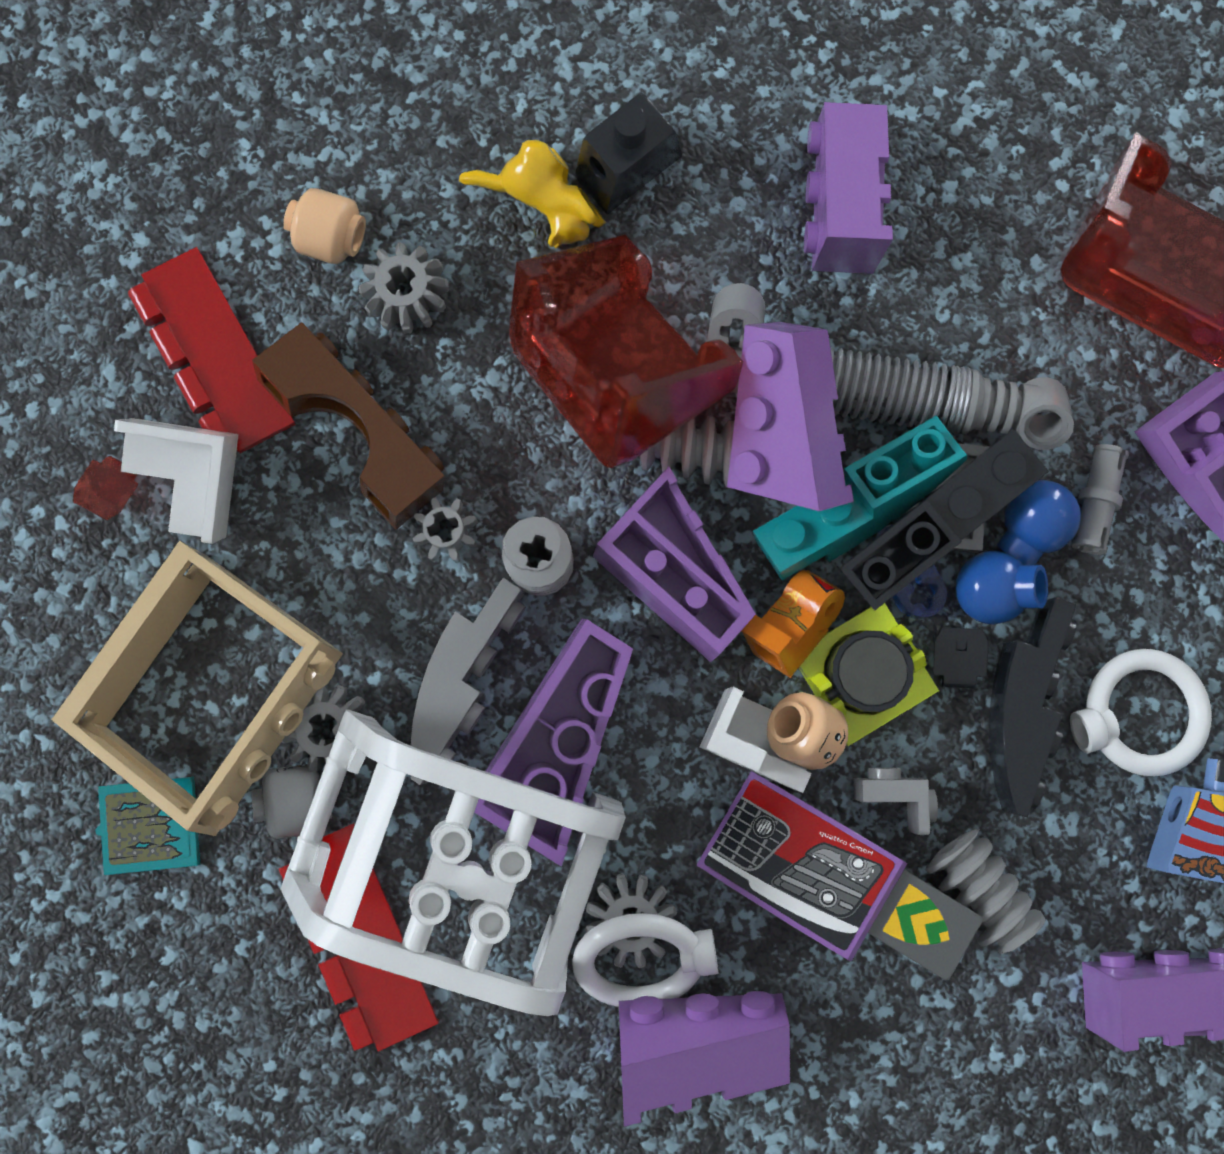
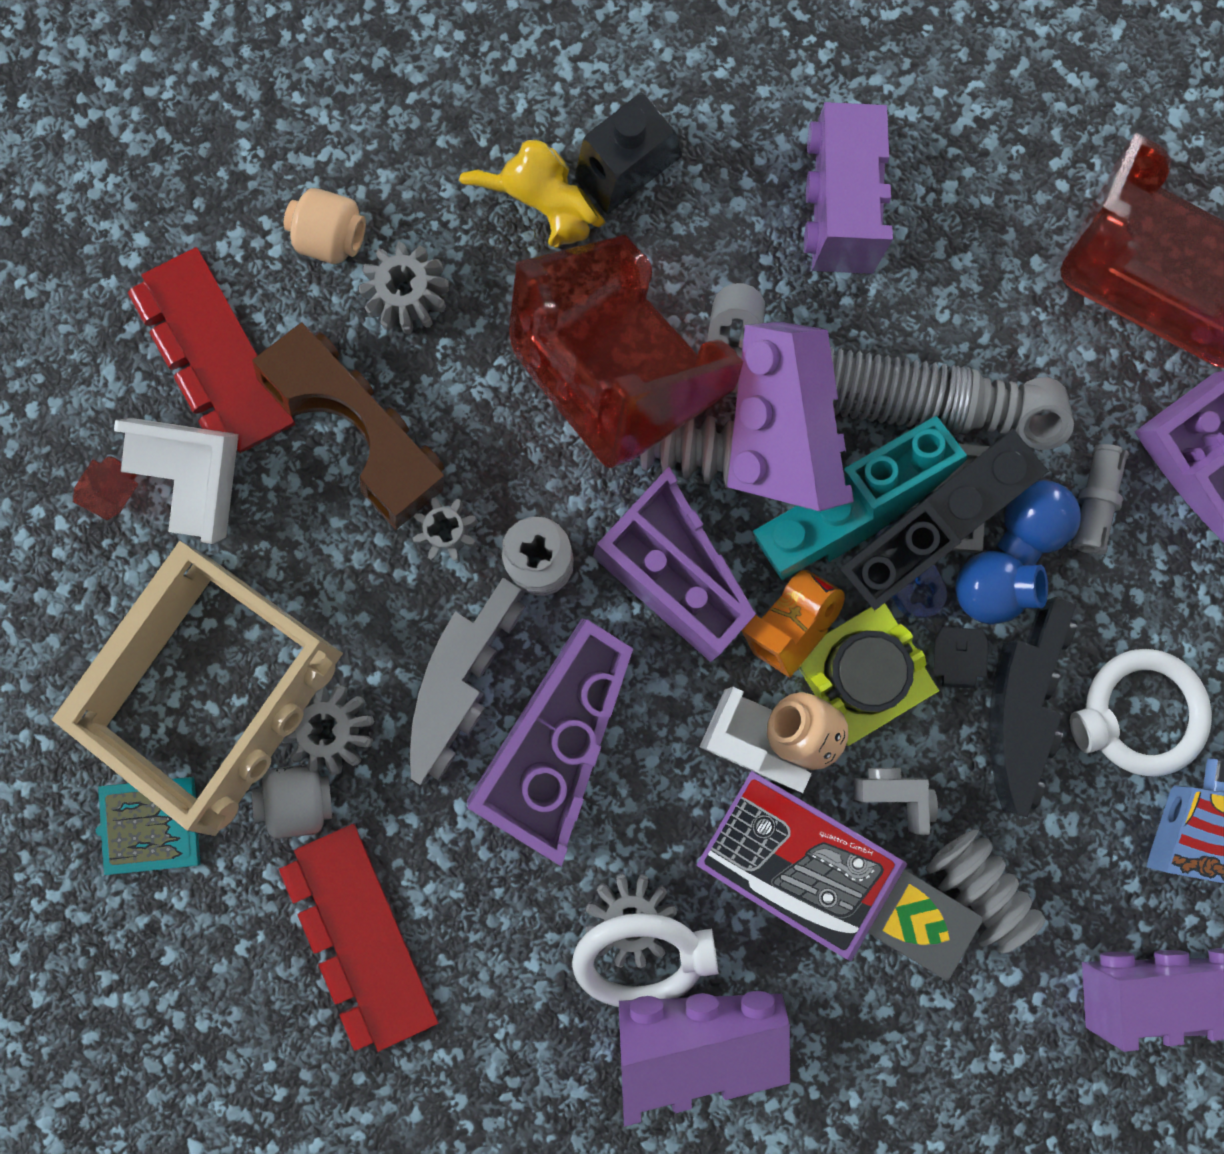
white windscreen [280,709,626,1016] -> none

